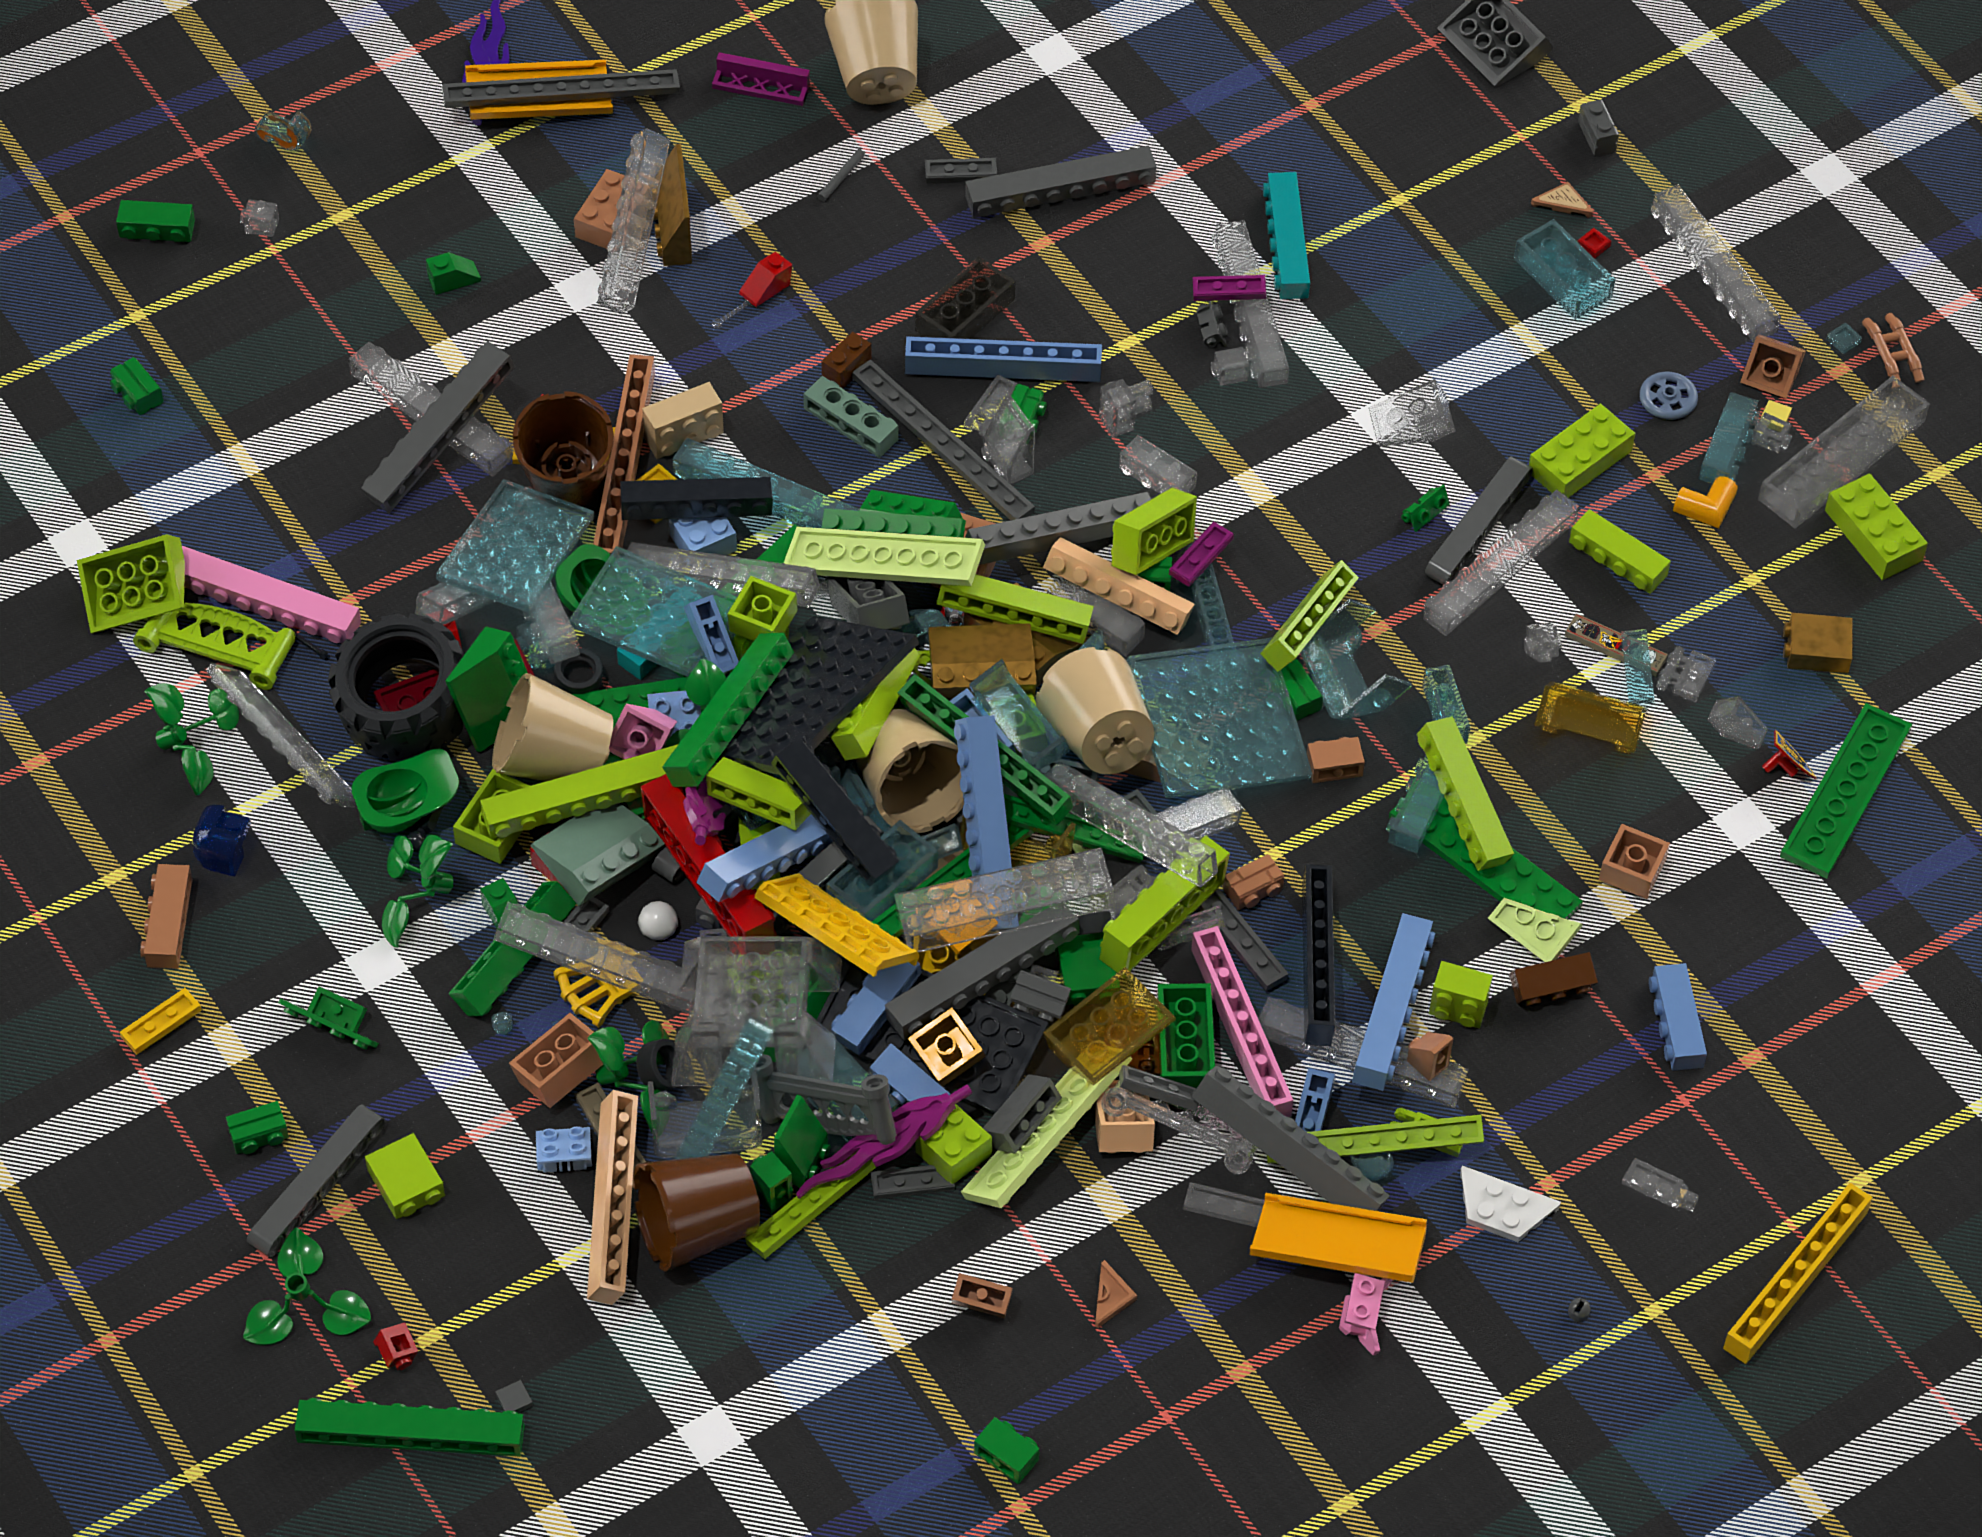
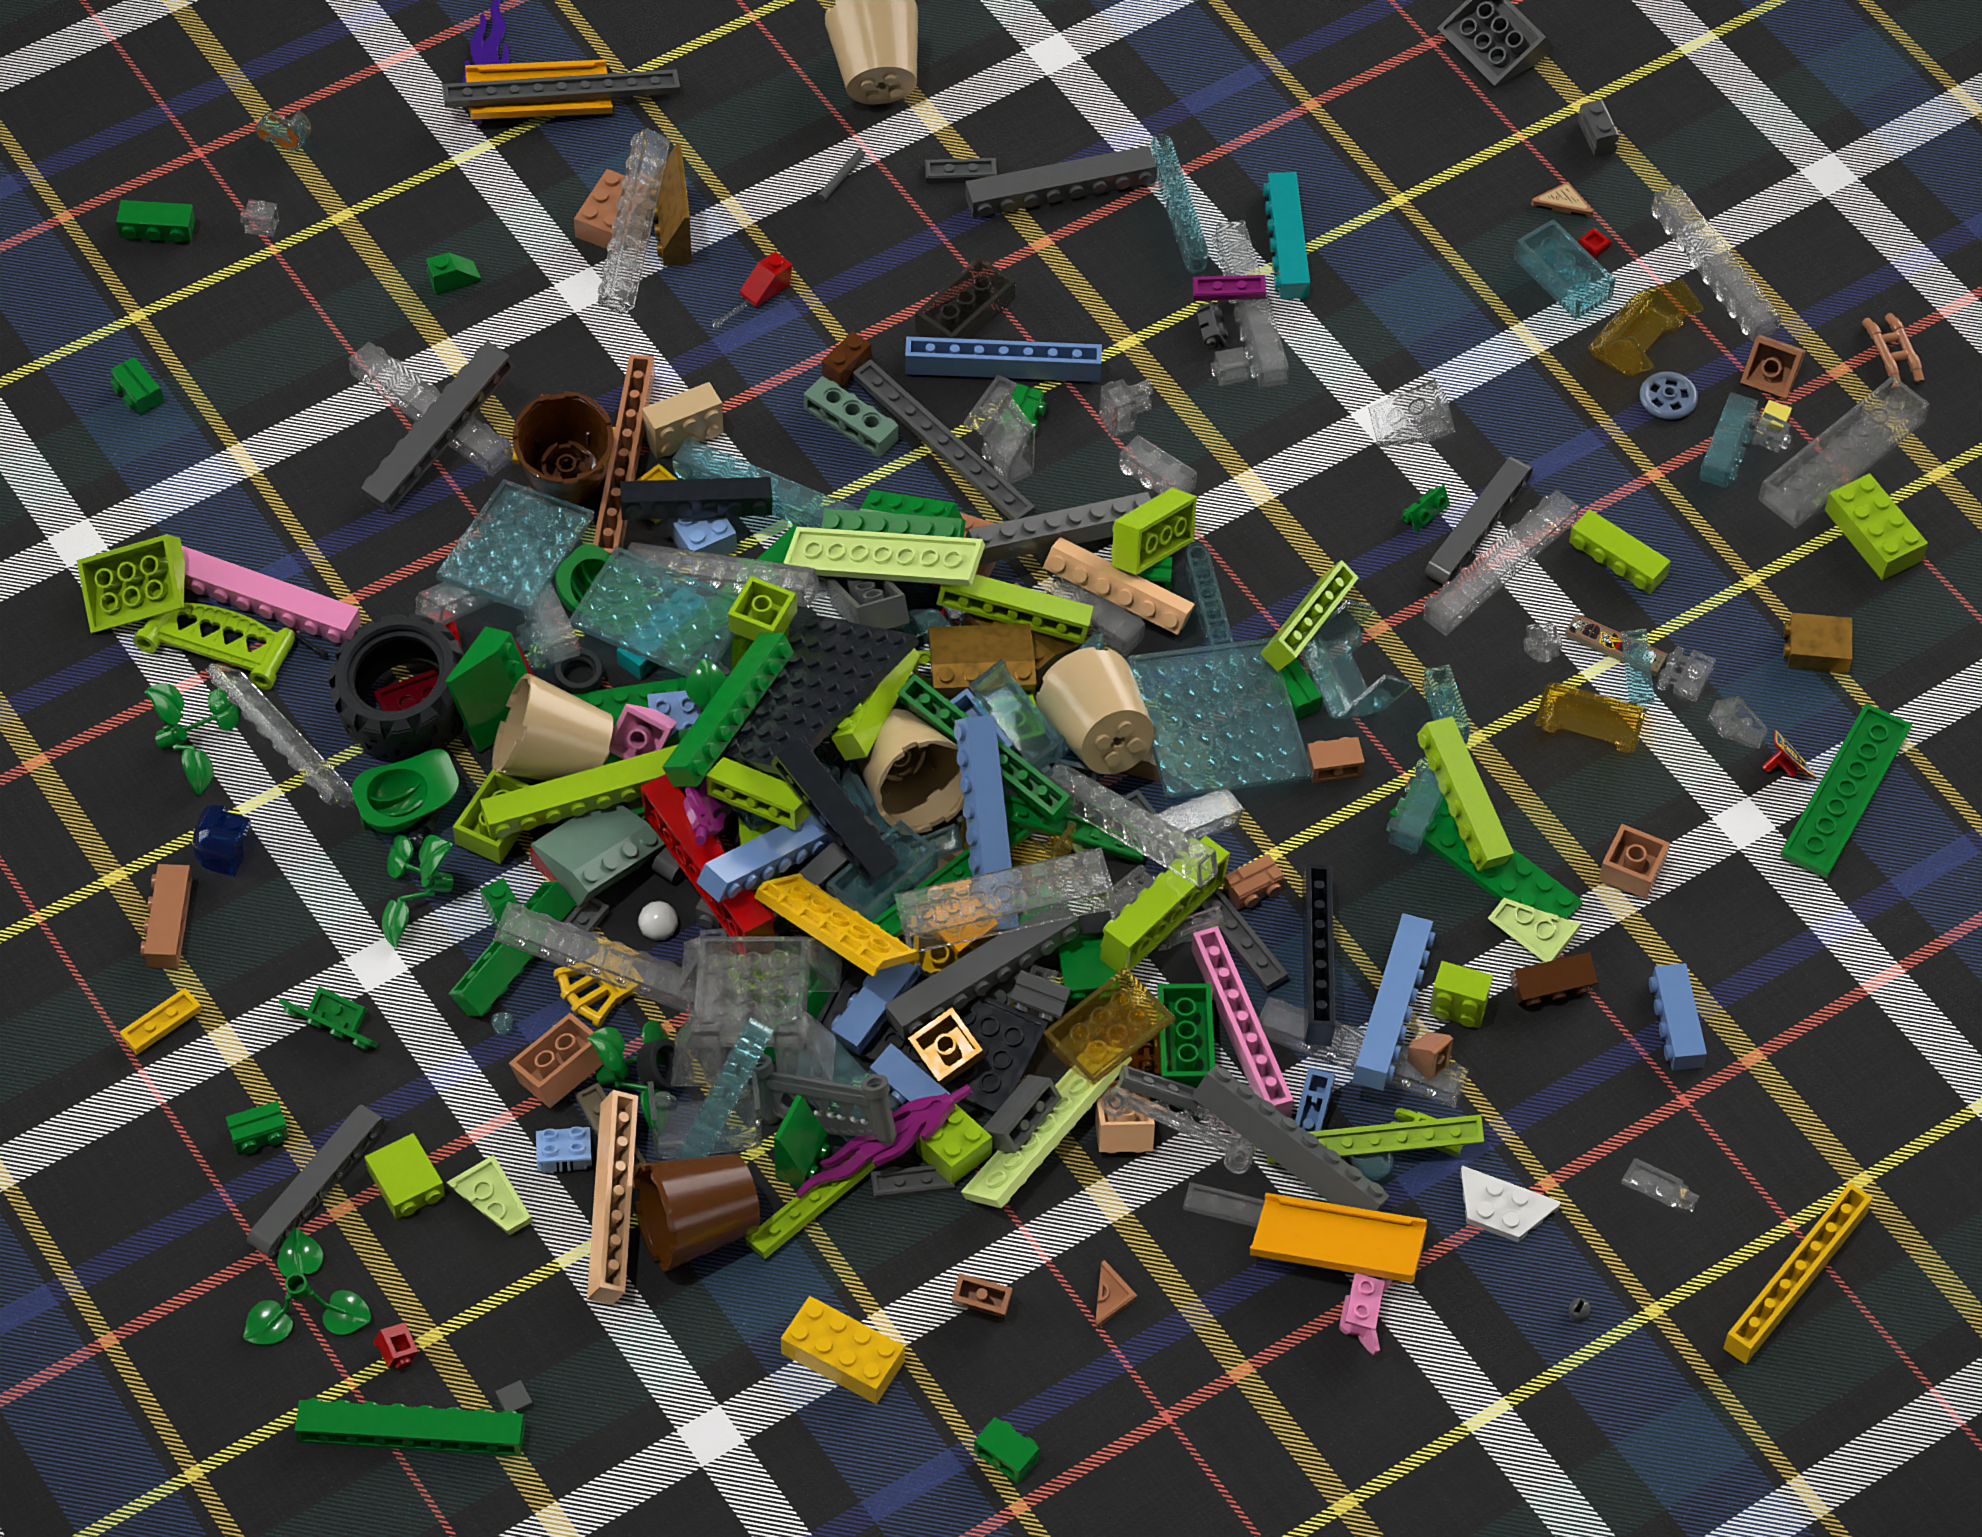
medium blue slope [684,595,739,673] -> none
magenta fence [712,52,810,106] -> none
green brick [750,1151,793,1215] -> none
magenta tile [1169,521,1234,587] -> none
lime brick [1529,403,1635,502] -> none
light orange brick [1673,476,1738,528] -> none
clear light blue tile [1827,322,1862,354] -> none
none -> yellowish green wing [446,1155,533,1235]
none -> yellow brick [781,1296,905,1404]
none -> clear light blue beam [1150,134,1208,273]
none -> clear yellow windscreen [1588,278,1704,376]

